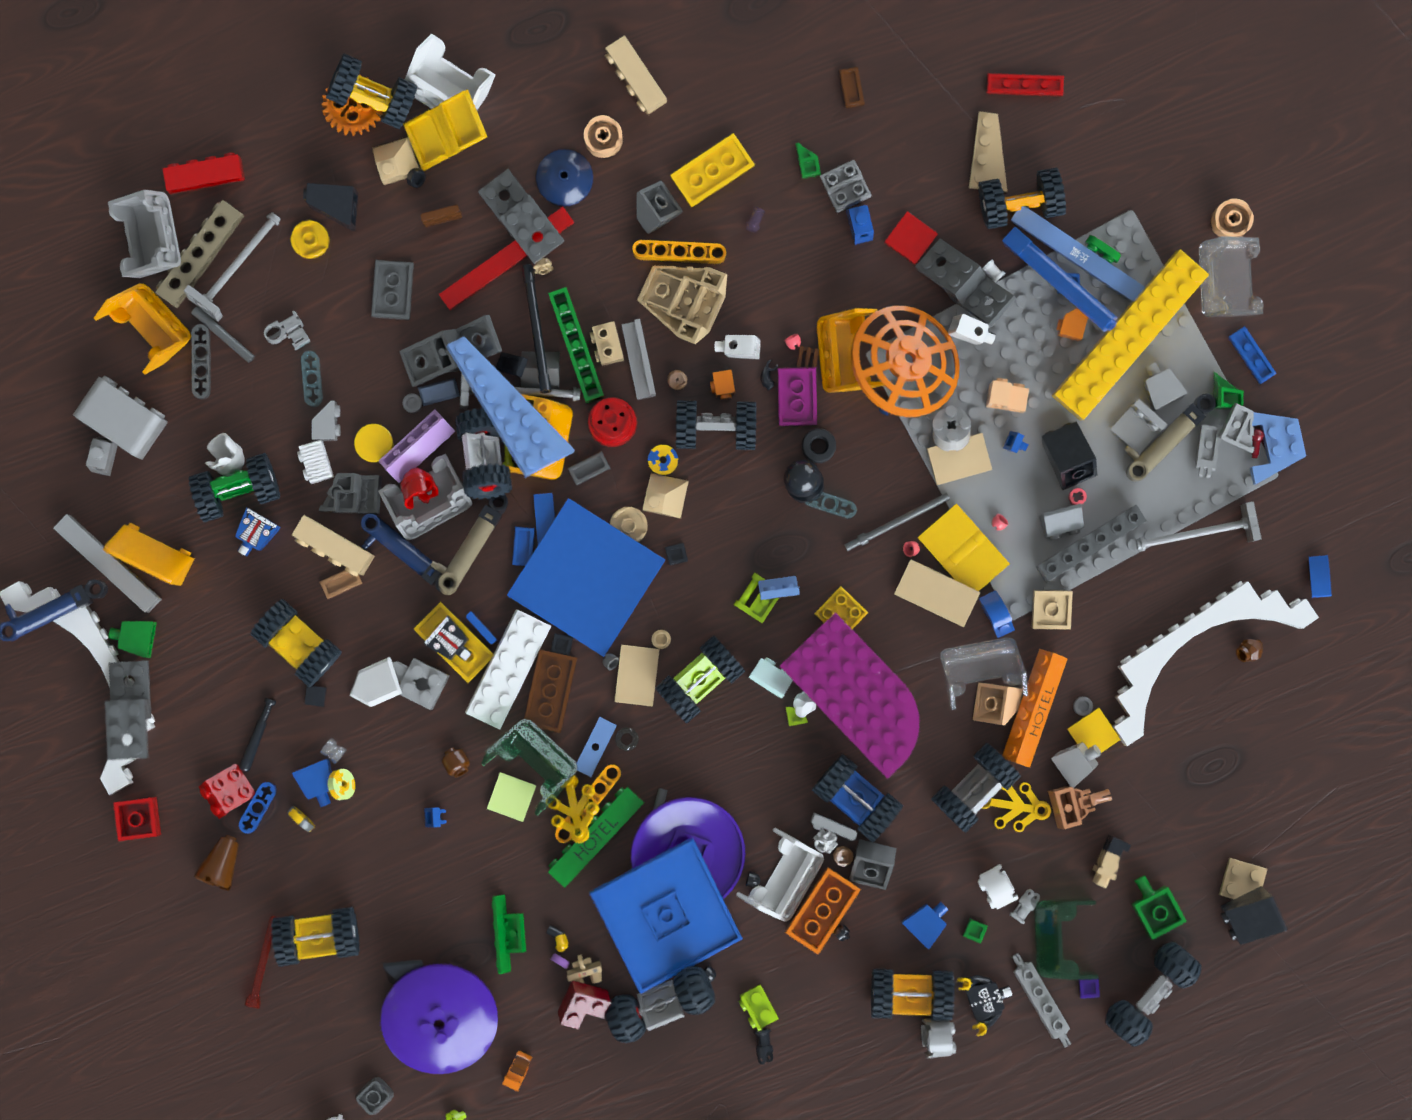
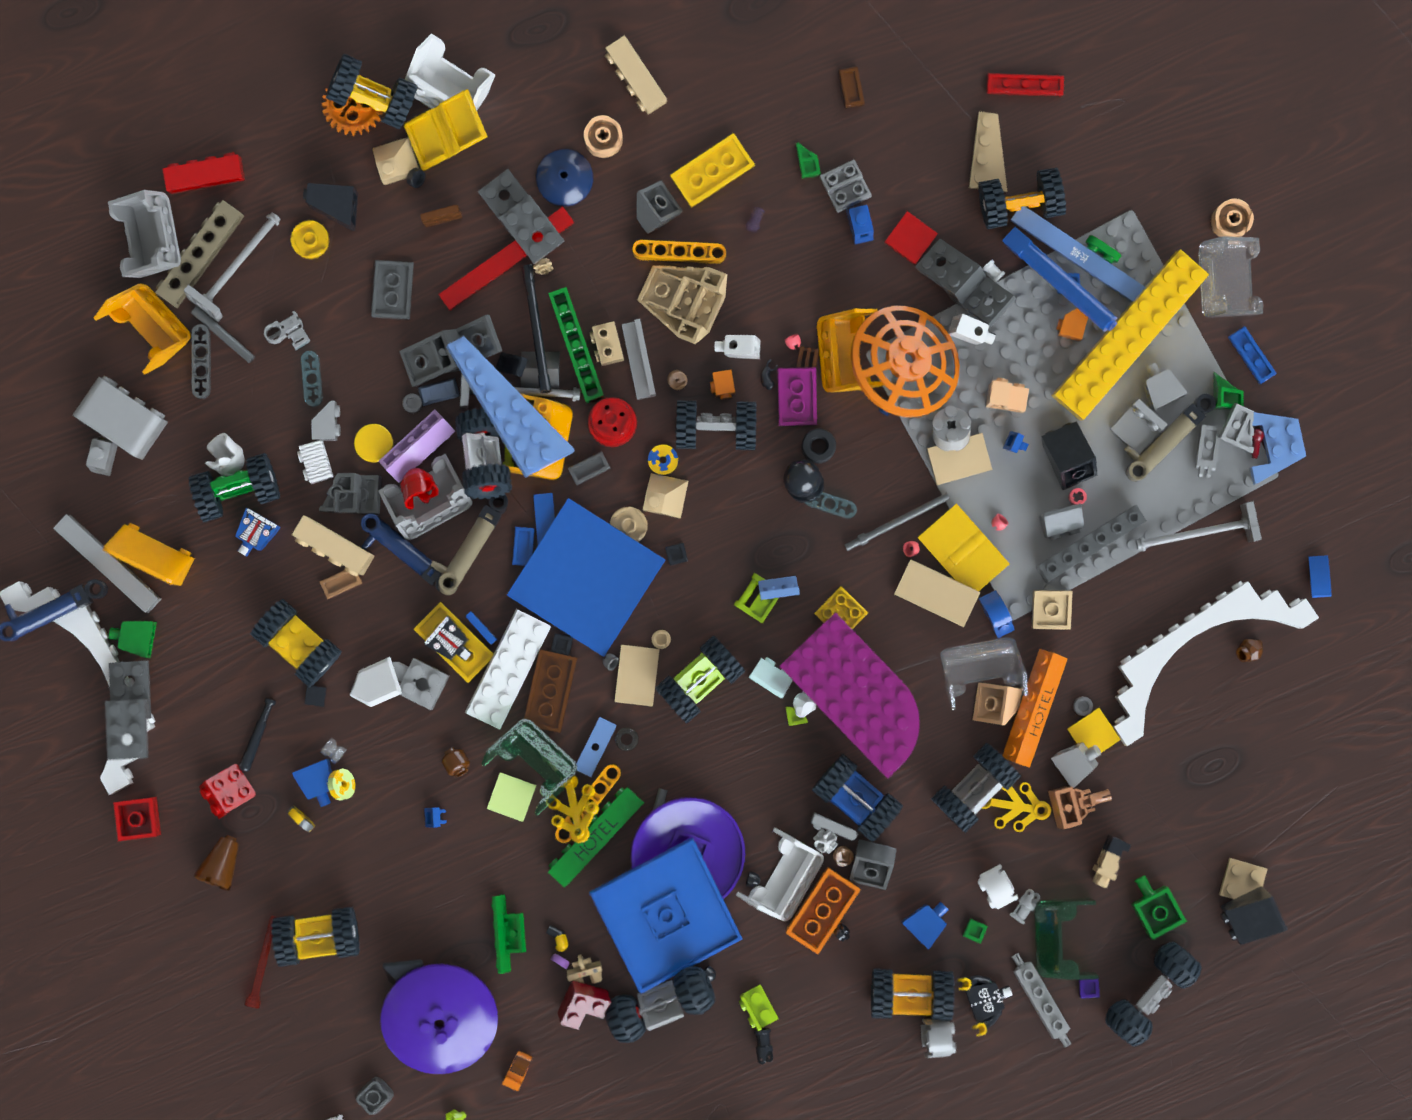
blue beam [239,782,277,833] -> none

